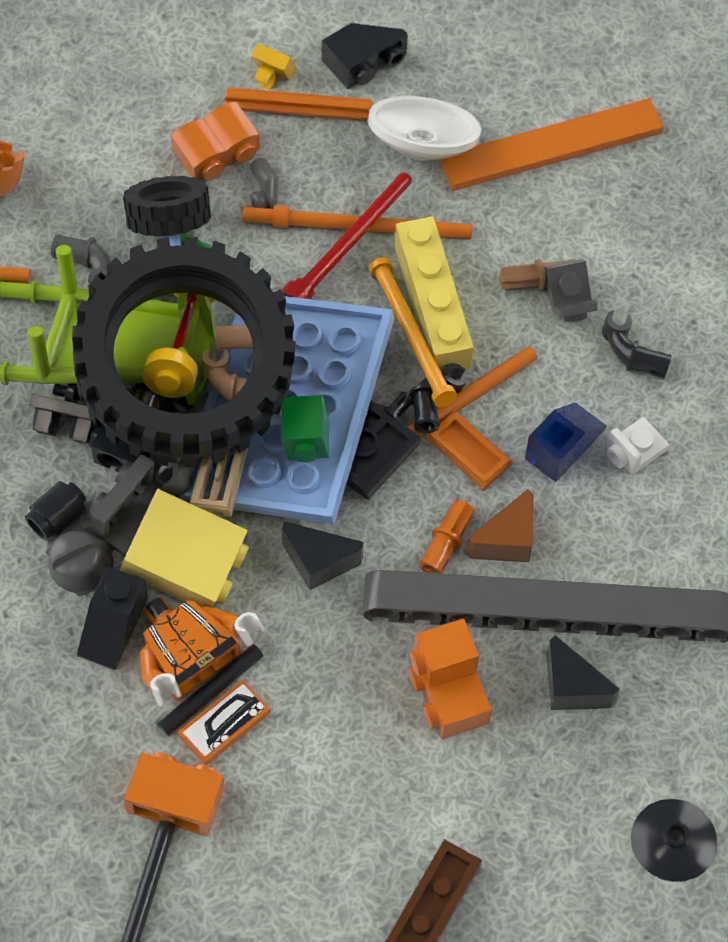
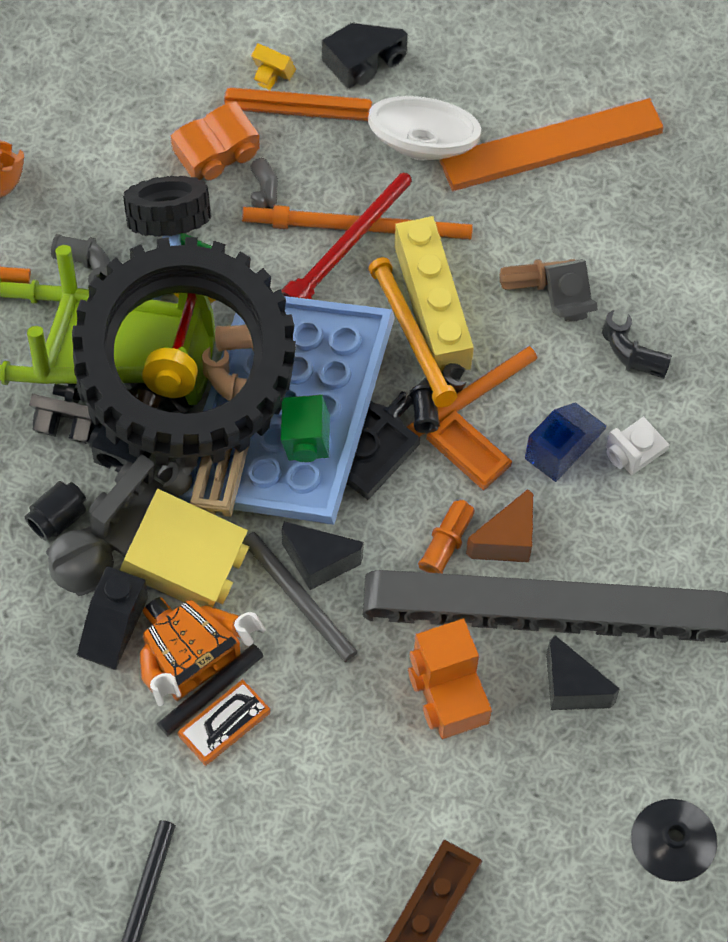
orange brick [124,752,225,837] -> none
none -> dark grey bar [243,532,358,663]

